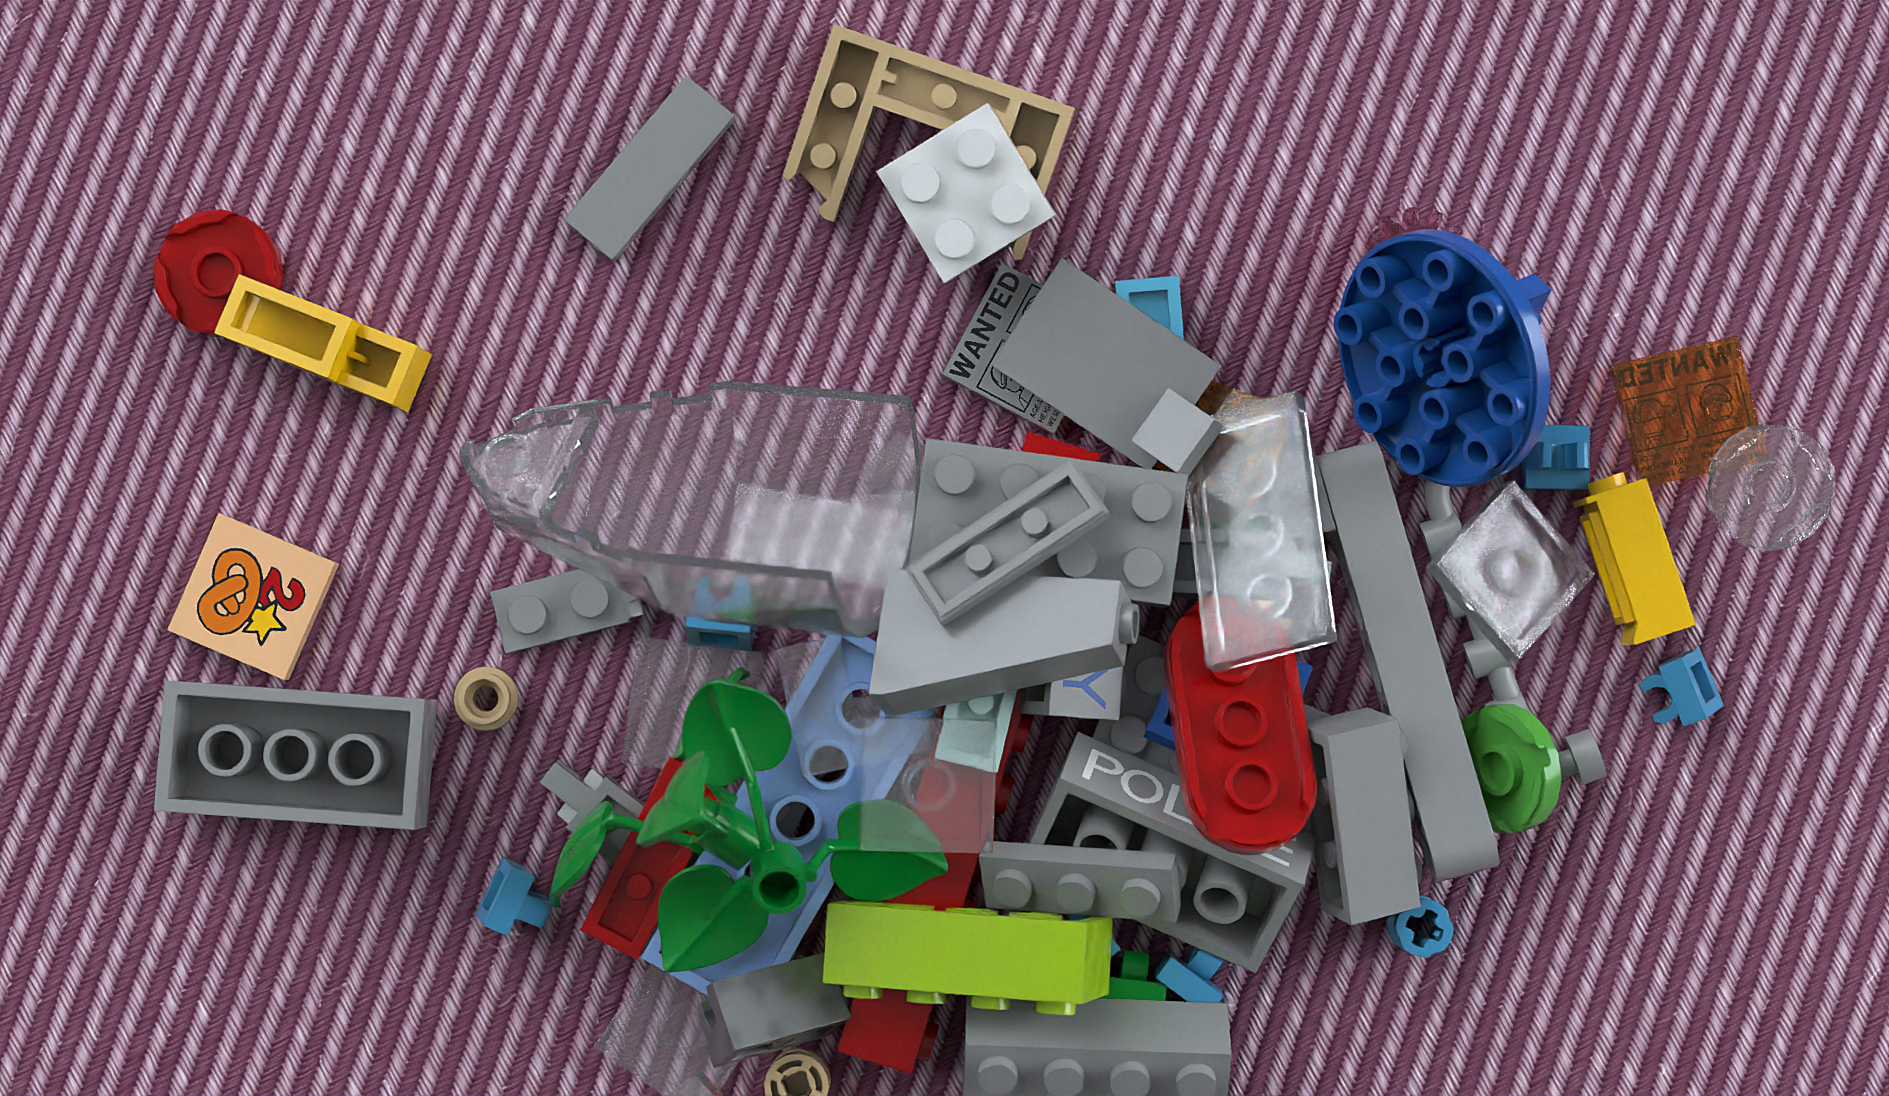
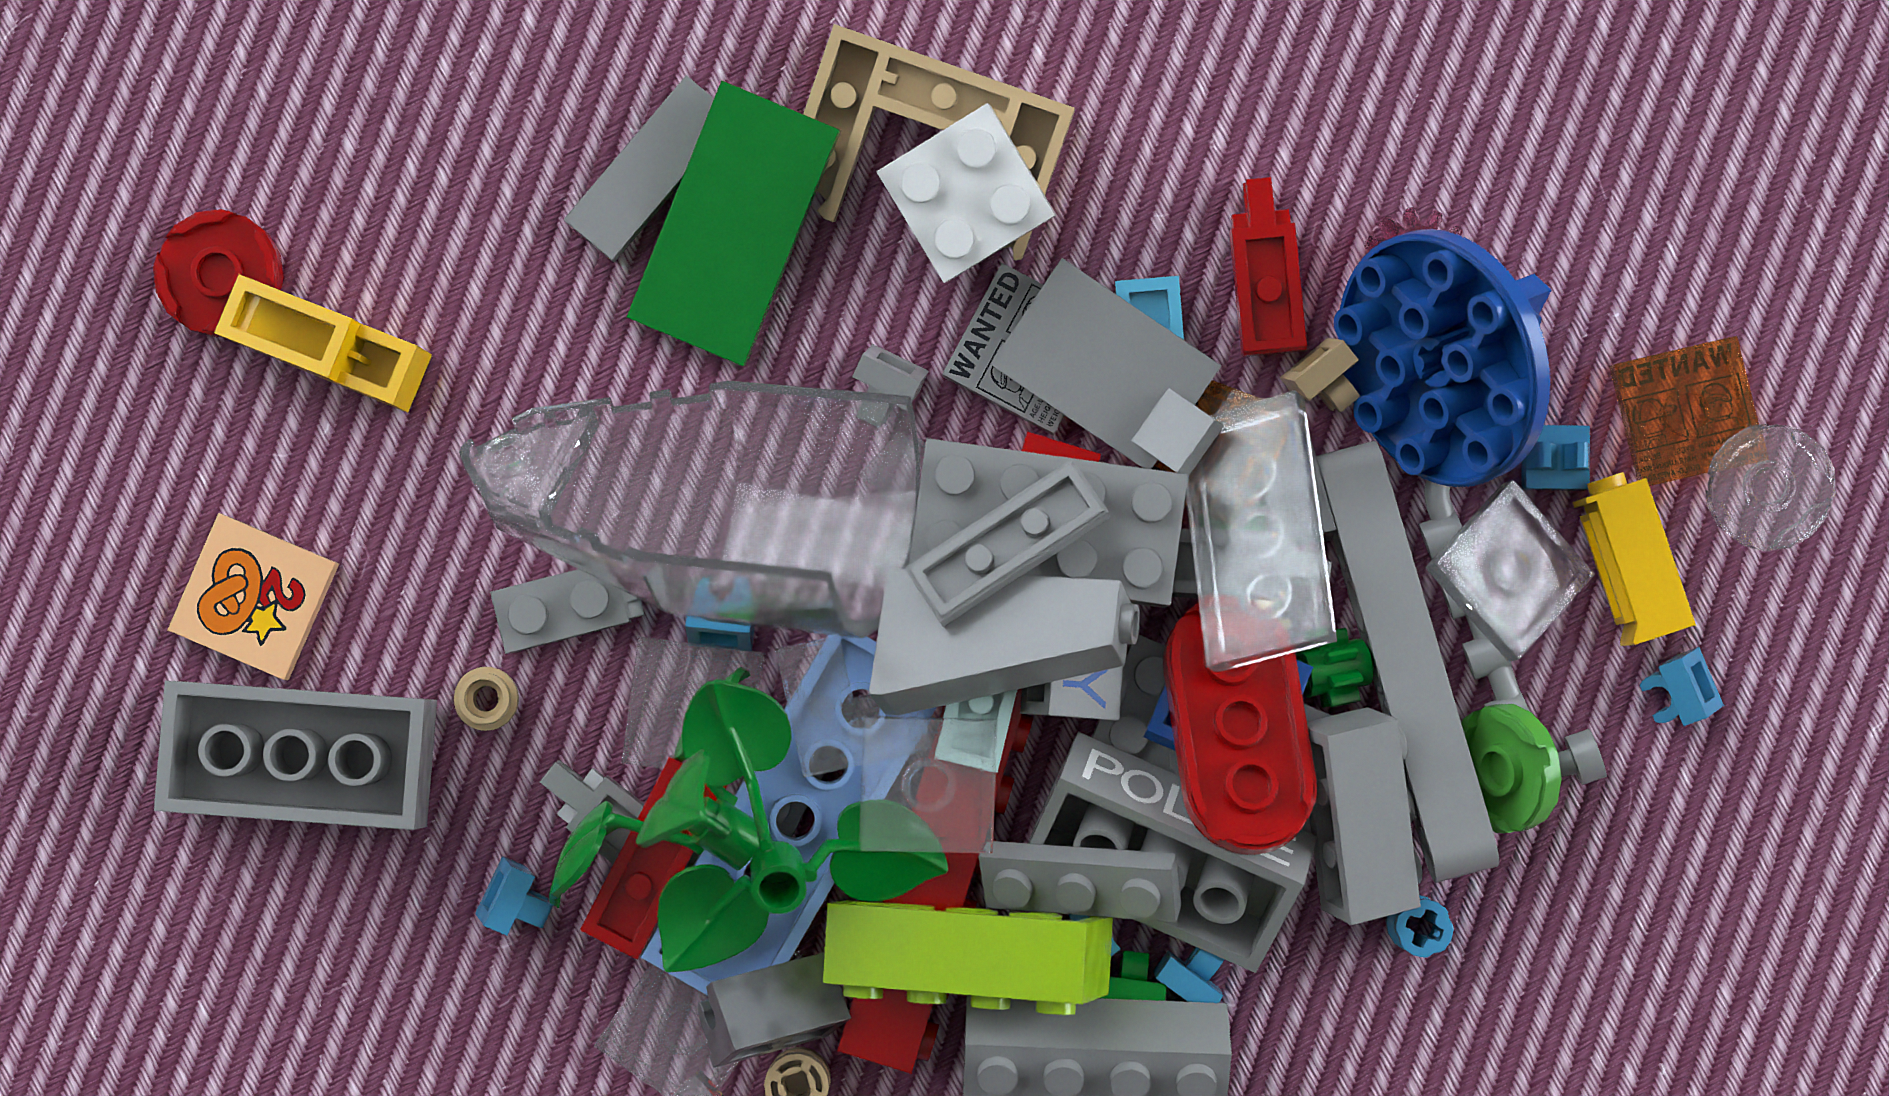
none -> green tile [627,80,841,366]
none -> light grey tile [852,344,929,422]
none -> red hinge [1229,177,1307,357]
none -> tan tile [1279,338,1360,413]
none -> green gear [1296,628,1373,708]

